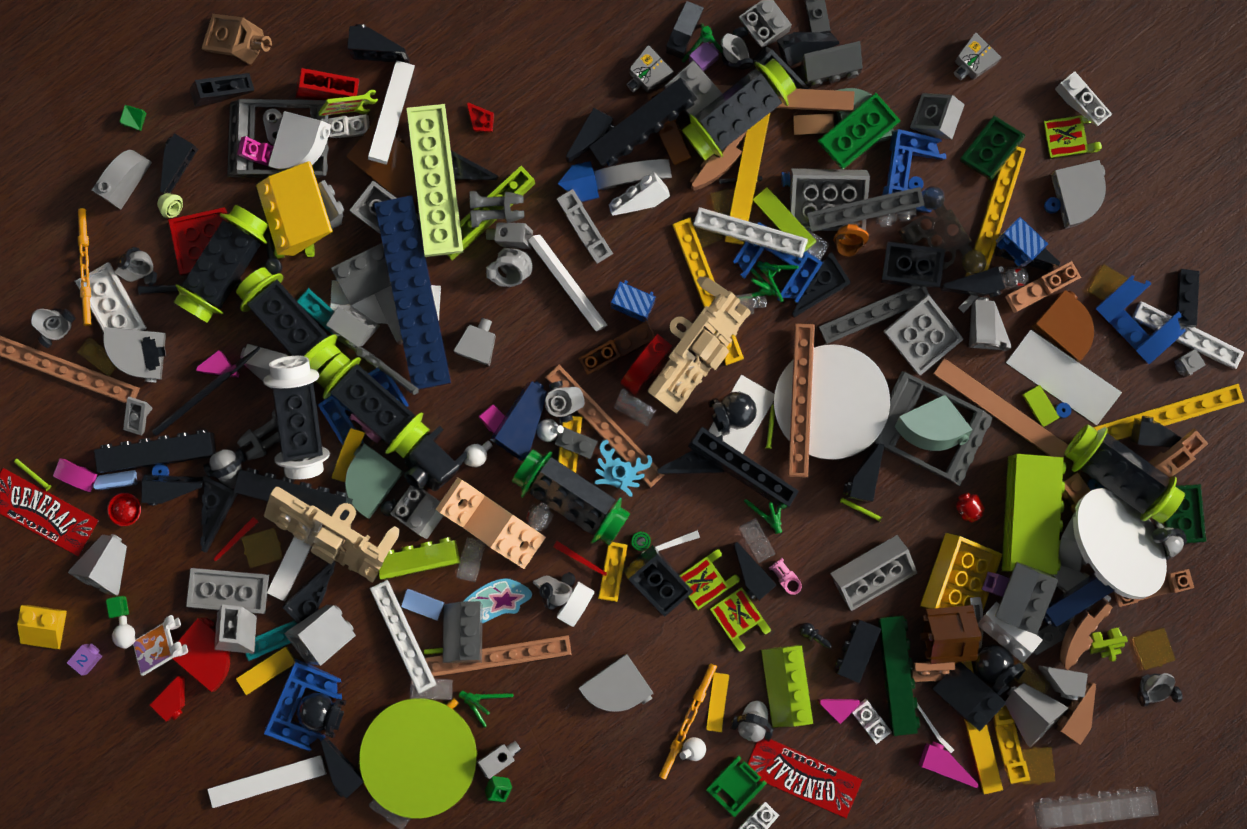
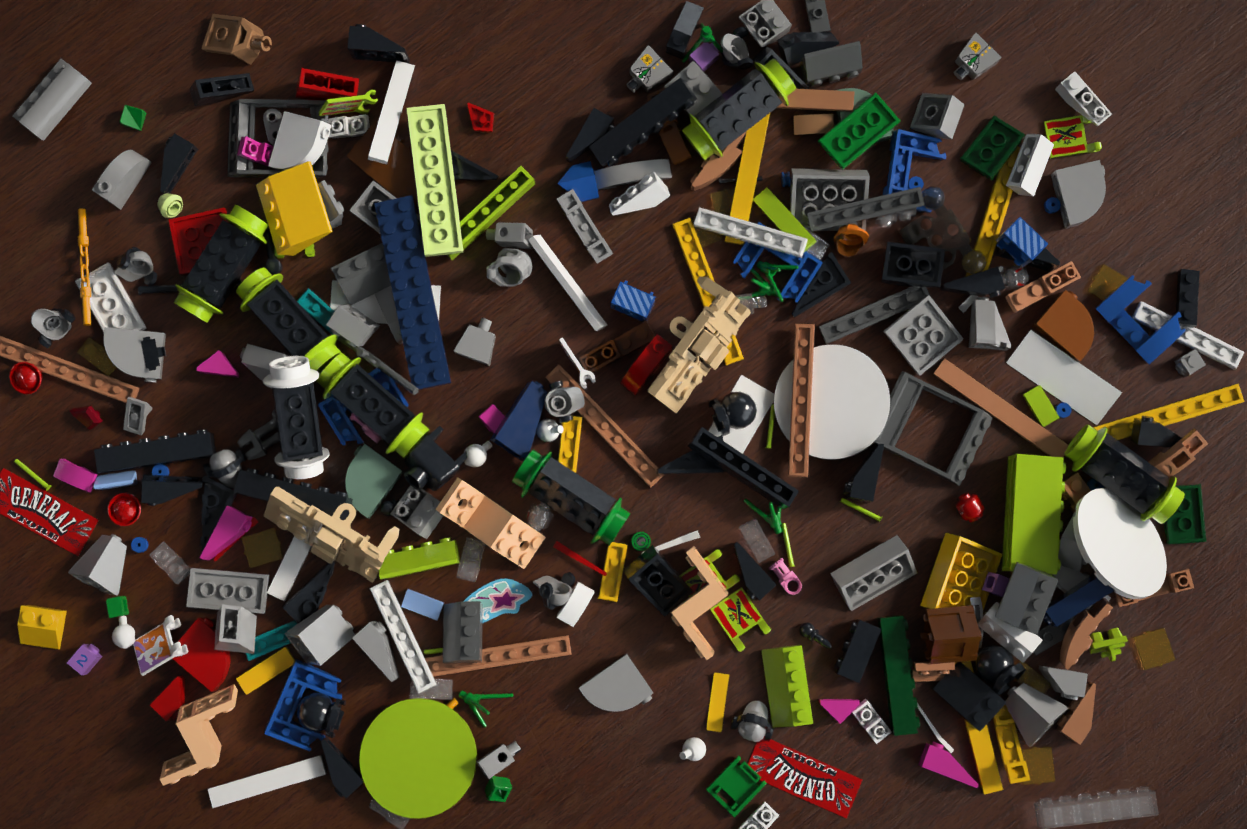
black piece [152,347,260,436] -> none
yellow sticker [332,428,365,482] -> none
dark grey piece [469,191,525,228] -> none
dark grey plate [555,426,598,459] -> none
medium azure animal [595,440,652,497] -> none
clear slope [614,389,656,426] -> none
light orange piece [659,663,717,779] -> none
sand green brick [895,395,972,451] -> none
light grey cap [1137,673,1182,707] -> none
cap [1151,520,1187,560] -> none
none -> red hat [9,362,42,394]
none -> light grey brick [13,59,92,141]
none -> dark red piece [69,405,103,430]
none -> blue piece [131,537,149,553]
none -> clear slope [150,542,190,585]
none -> light nougat bracket [160,684,238,786]
none -> dark pink slope [200,506,253,560]
none -> light grey slope [352,621,399,682]
none -> white flag [559,338,596,389]
none -> light nougat bracket [671,546,729,660]
none -> lime piece [781,523,795,568]
none -> white brick [1006,134,1054,196]

